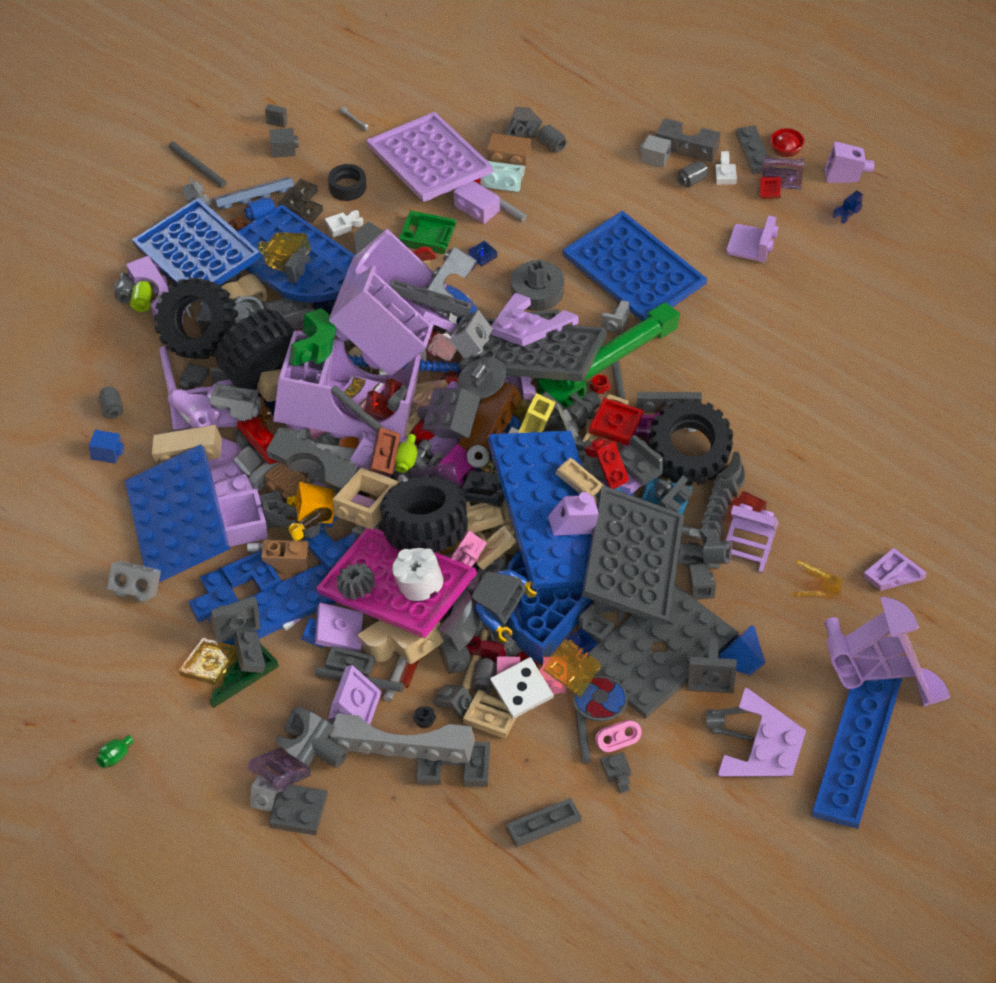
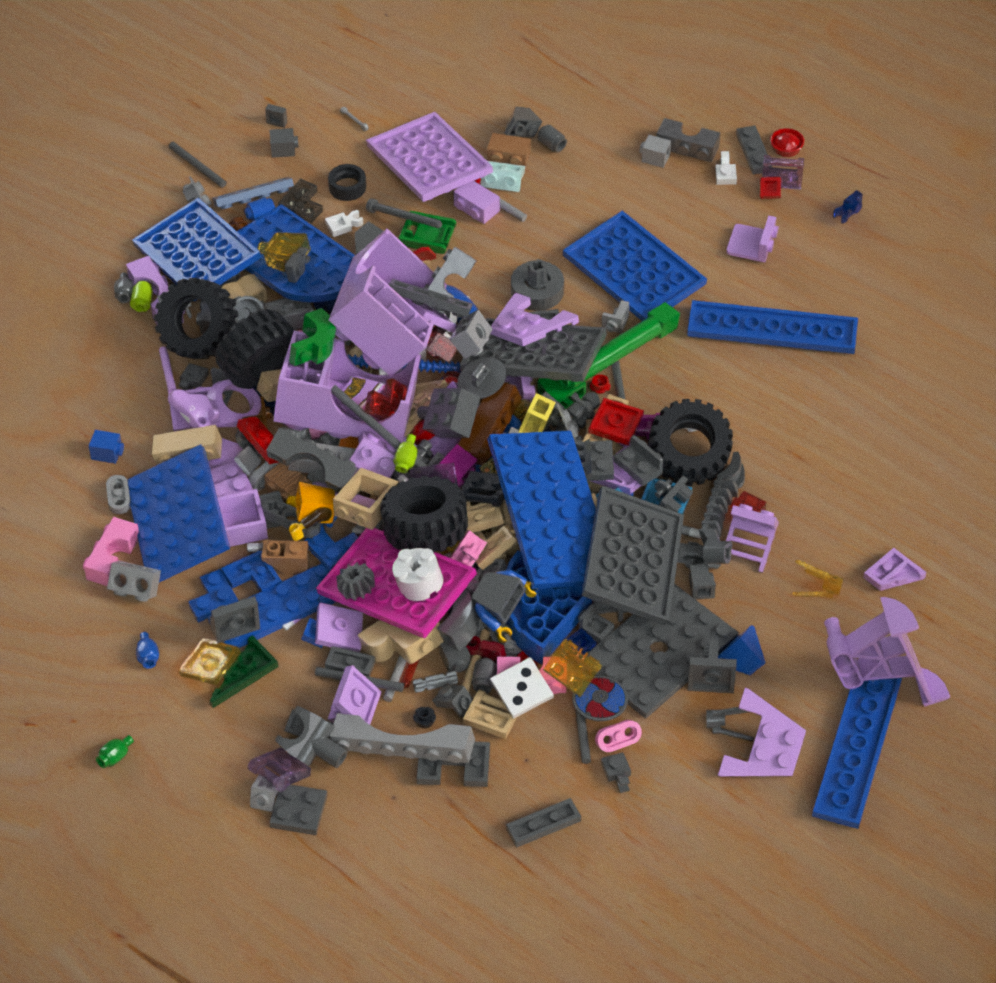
dark grey brick [98,387,123,419] -> none
light grey plate [209,383,262,421] -> none
dark grey plate [233,630,265,673] -> none
copper plate [369,427,401,477] -> none
dark grey piece [387,385,408,413] -> none
light grey plate [467,445,489,467] -> none
clear blue plate [468,240,498,271] -> none
lavender torso [548,492,599,536] -> none
tan plate [555,457,603,497] -> none
red bracket [584,438,629,489] -> none
dark grey plate [637,392,702,413] -> none
dark grey brick [678,161,708,188] -> none
lavender torso [825,142,874,183] -> none
none -> bright pink arch [83,517,139,586]
none -> light grey plate [106,475,131,514]
none -> blue plant [136,632,159,669]
none -> dark grey bar [366,198,442,228]
none -> dark grey axle [413,671,458,692]
none -> blue plate [687,300,858,354]

